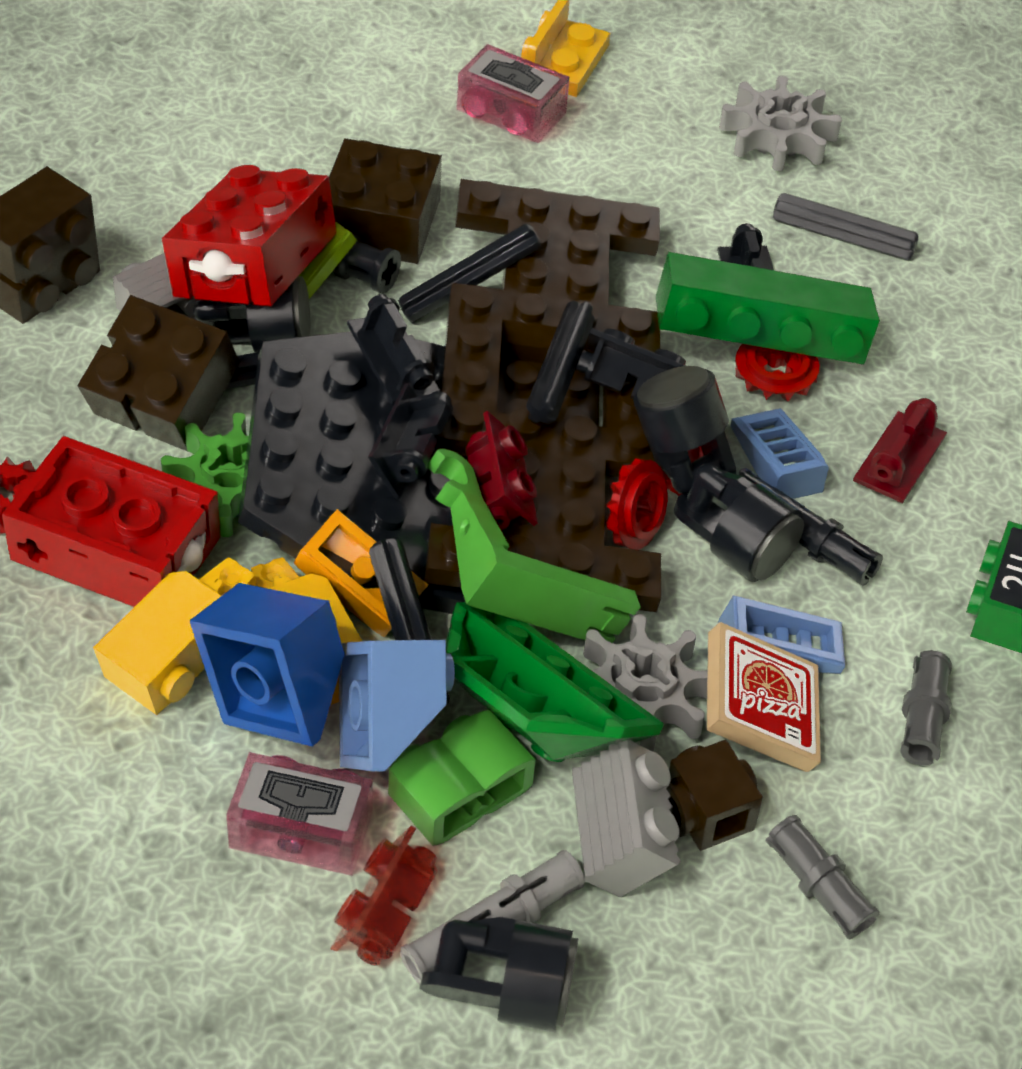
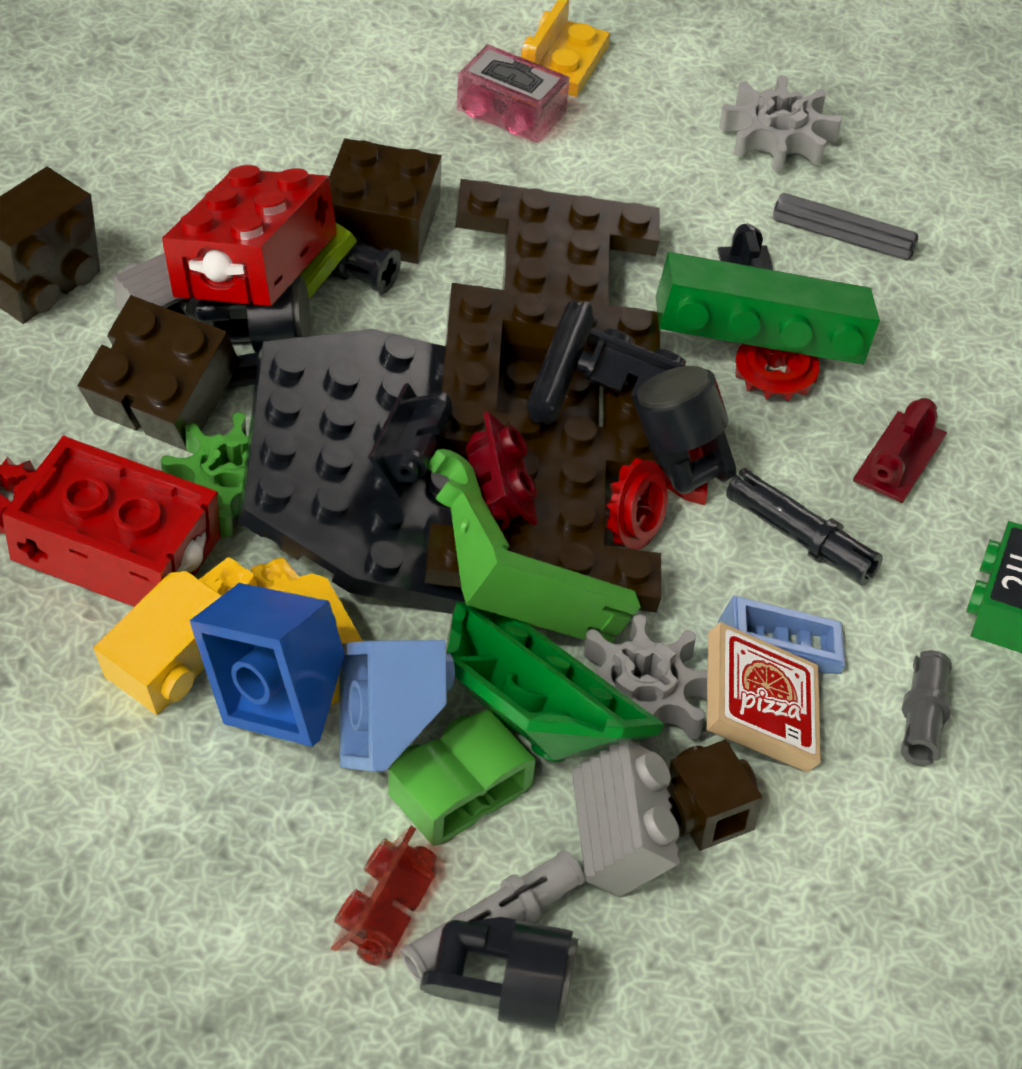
brick [226,752,373,876] -> none
light orange slope [294,509,428,638] -> none
black hinge [347,294,440,405] -> none
black axle [369,538,450,704] -> none
black axle [398,224,541,322] -> none
black piece [674,463,804,582] -> none
medium blue slope [730,408,829,499] -> none
dark grey pin [766,815,880,939] -> none

